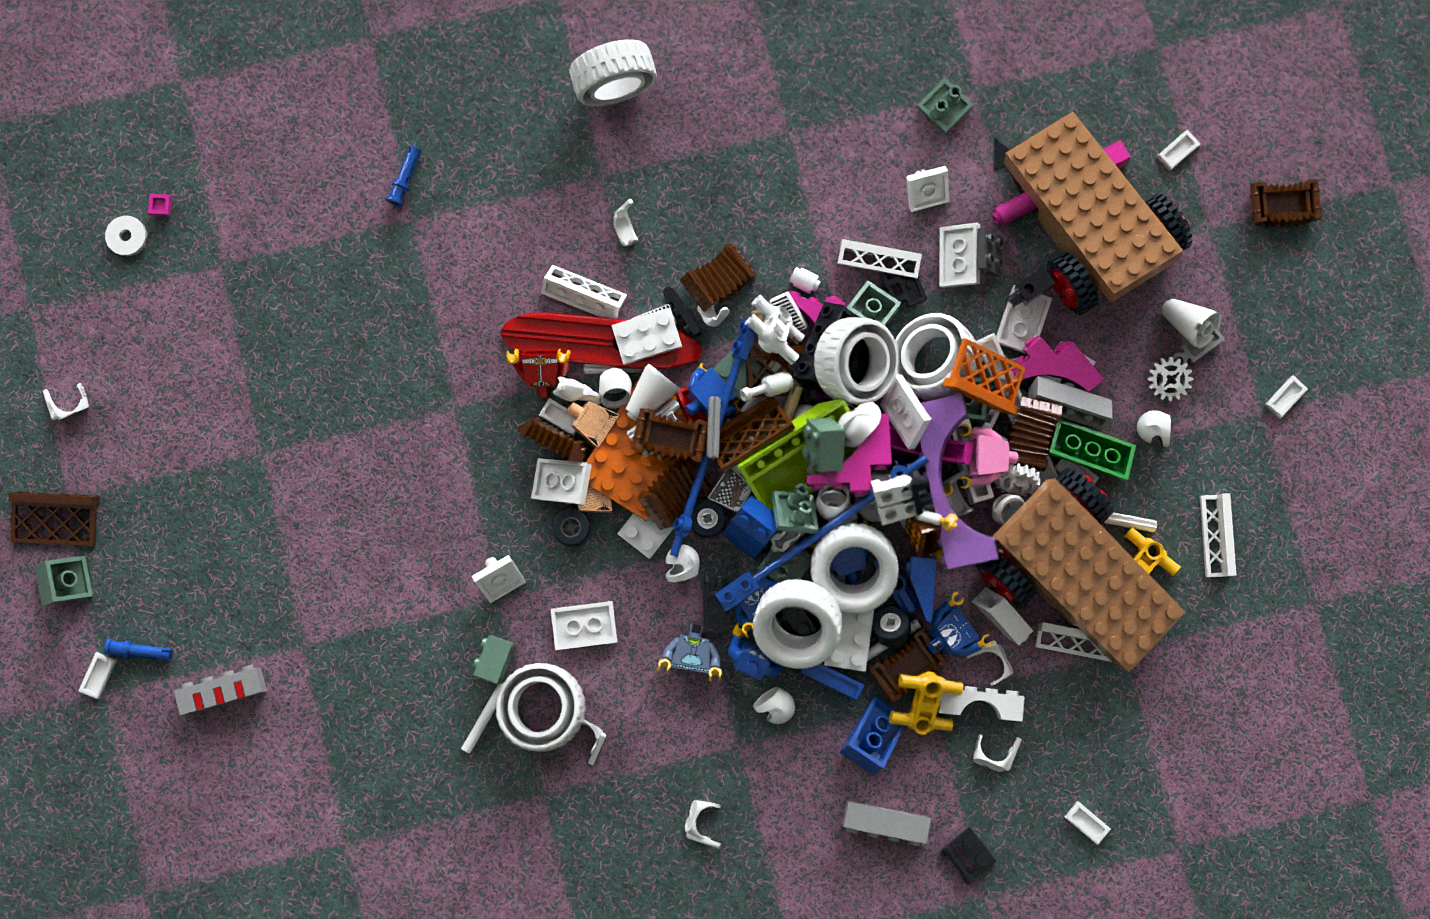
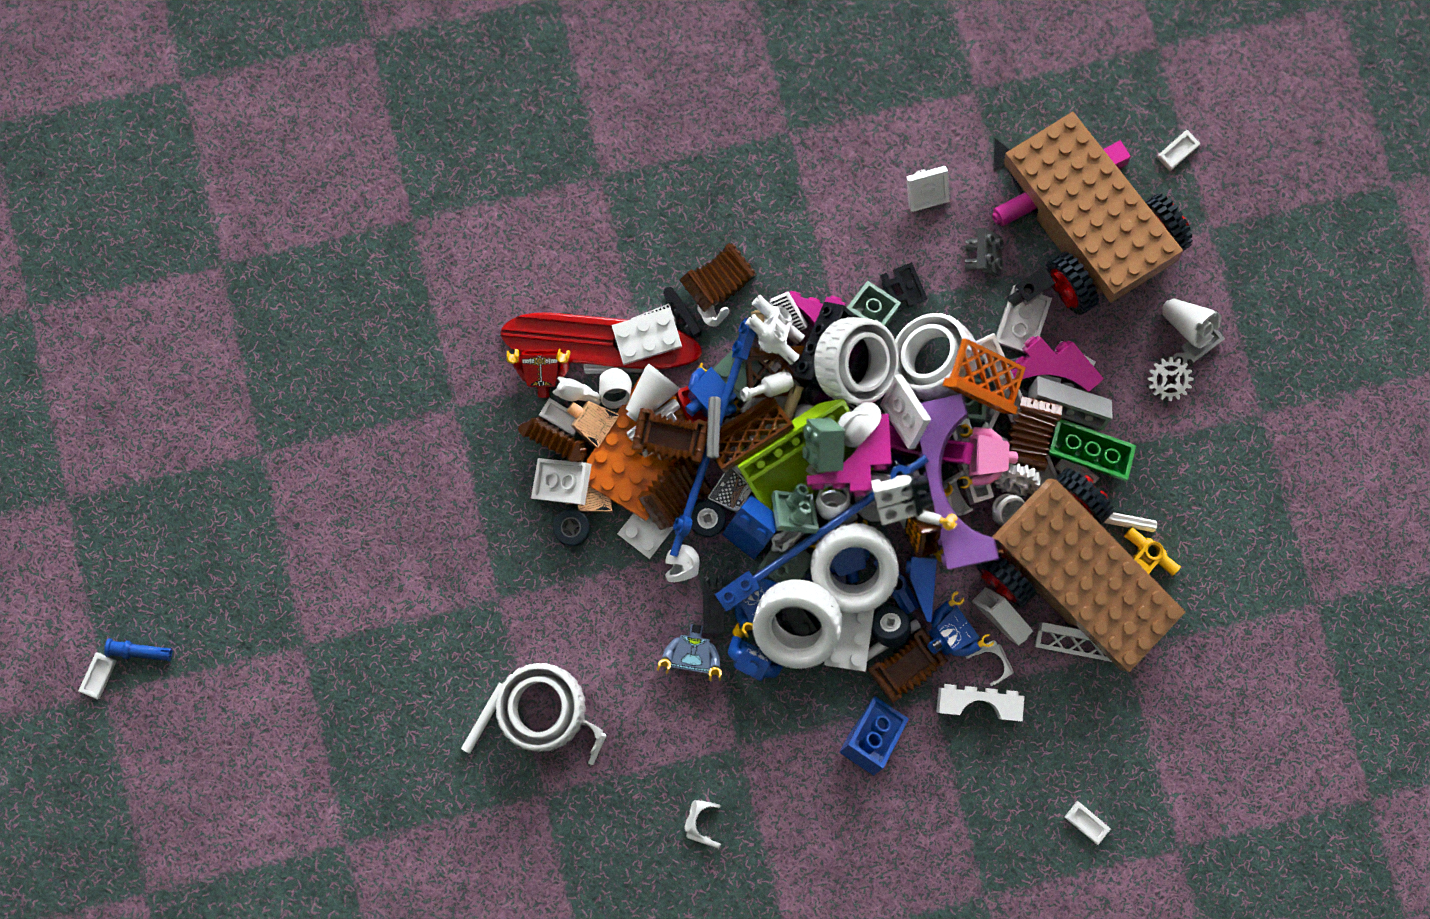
reddish brown fence [9,492,100,546] -> none
sand green slope [35,556,93,607] -> none
white helmet [43,383,89,420] -> none
white tile [105,216,148,256] -> none
dark pink plate [148,194,172,216] -> none
light grey brick [174,664,267,715] -> none
blue pin [385,146,422,207] -> none
white tile [472,555,526,603] -> none
sand green brick [472,635,516,684] -> none
white fence [540,265,627,319] -> none
white plate [551,601,618,650] -> none
white tyre [569,40,657,106] -> none
white helmet [613,199,638,246] -> none
white helmet [753,687,795,724] -> none
white brick [789,267,820,294] -> none
blue container [800,664,864,702] -> none
white fence [837,239,922,279] -> none
light grey brick [842,800,931,846] -> none
yellow piece [889,671,963,735] -> none
sand green plate [916,77,974,134] -> none
white plate [939,223,980,288] -> none
black plate [941,827,996,885] -> none
white helmet [973,734,1022,772] -> none
white helmet [1137,410,1171,447] -> none
white fence [1200,493,1236,577] -> none
reddish brown piece [1250,179,1322,228] -> none
white tile [1265,376,1308,419] -> none

